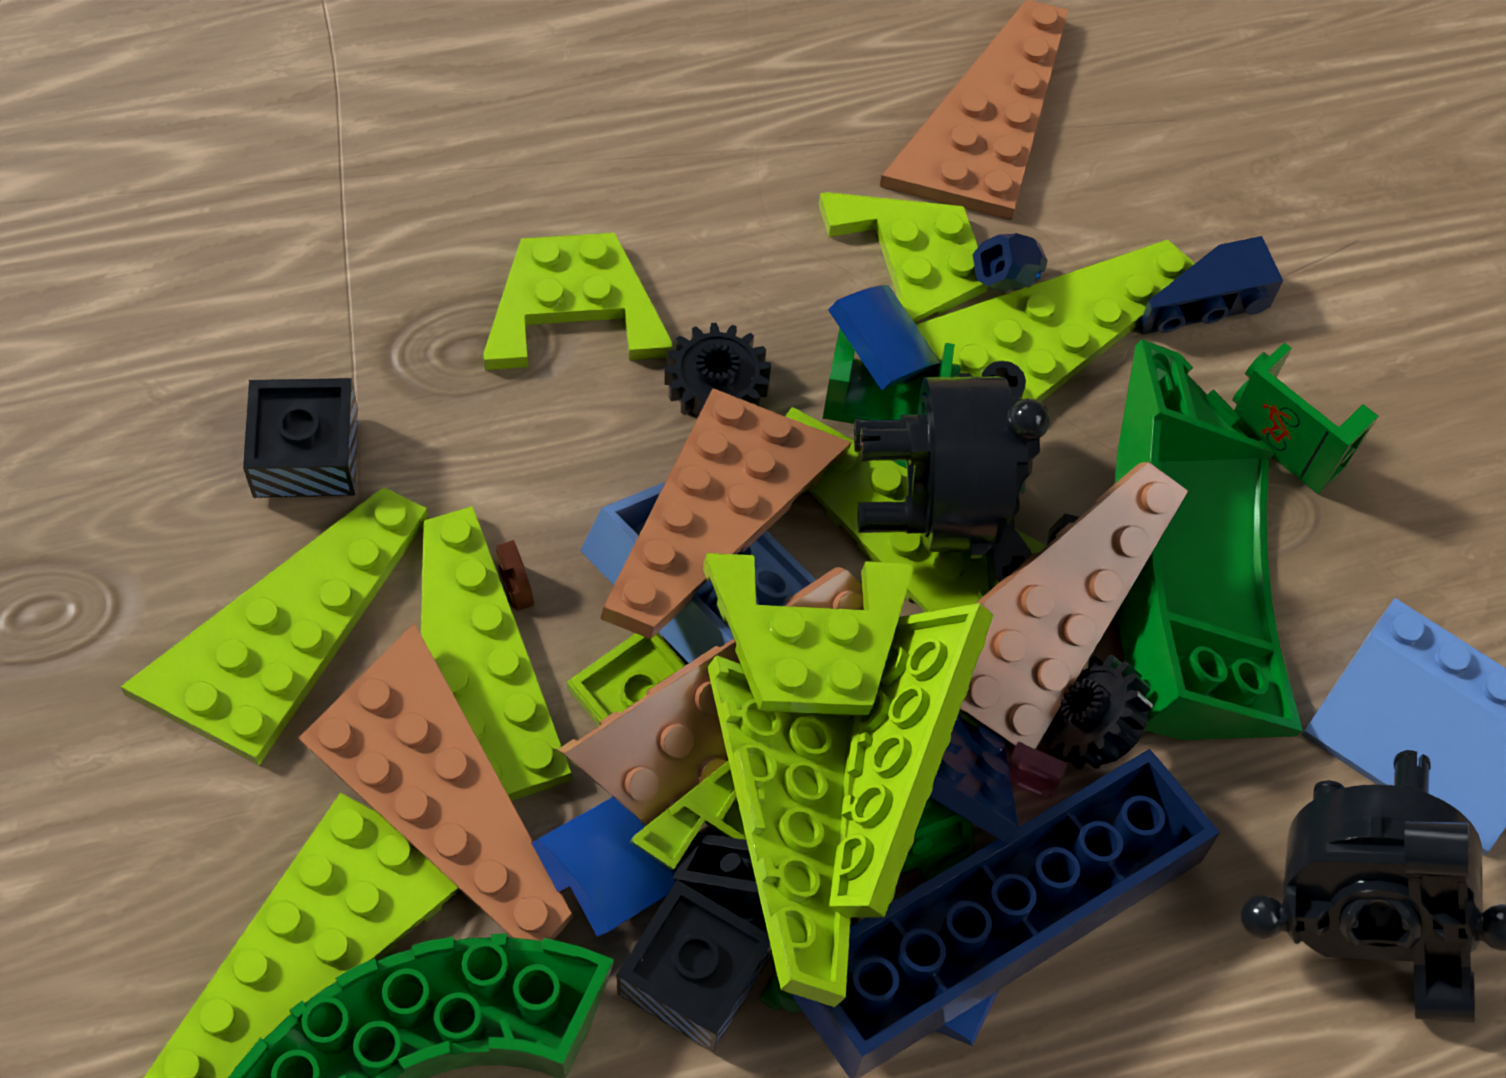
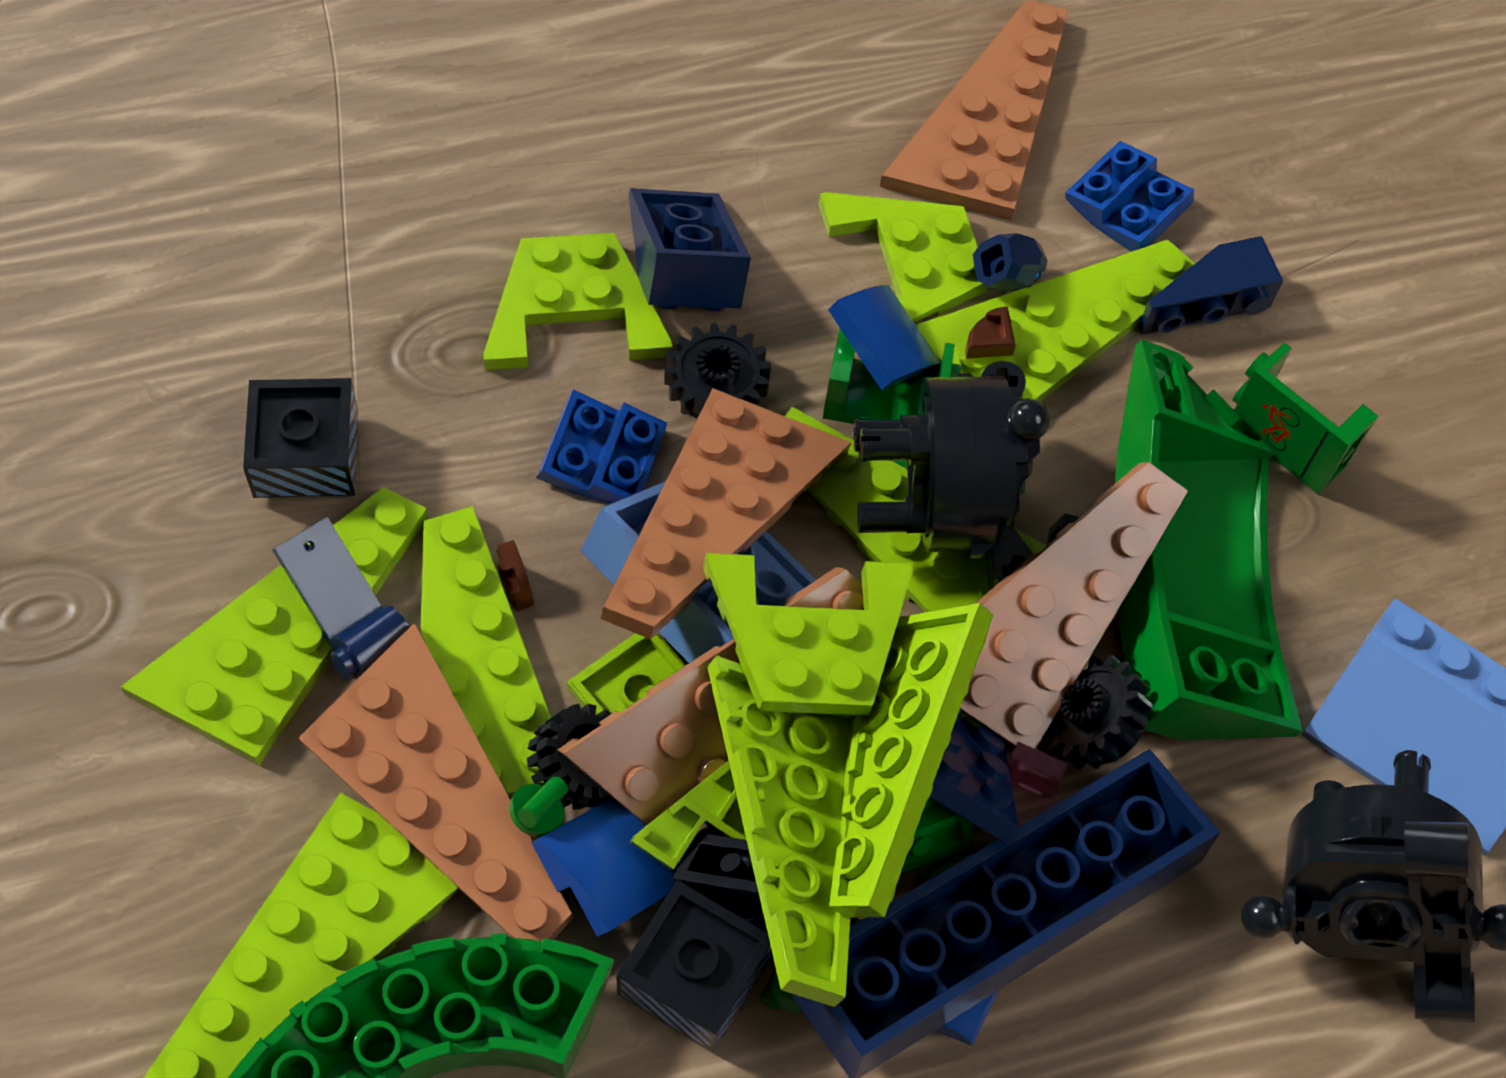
none -> door [272,517,410,680]
none -> green plate [509,776,568,837]
none -> black tyre [527,704,612,810]
none -> blue slope [536,389,668,504]
none -> dark blue slope [629,188,751,311]
none -> copper tile [965,306,1016,359]
none -> blue slope [1065,141,1194,251]

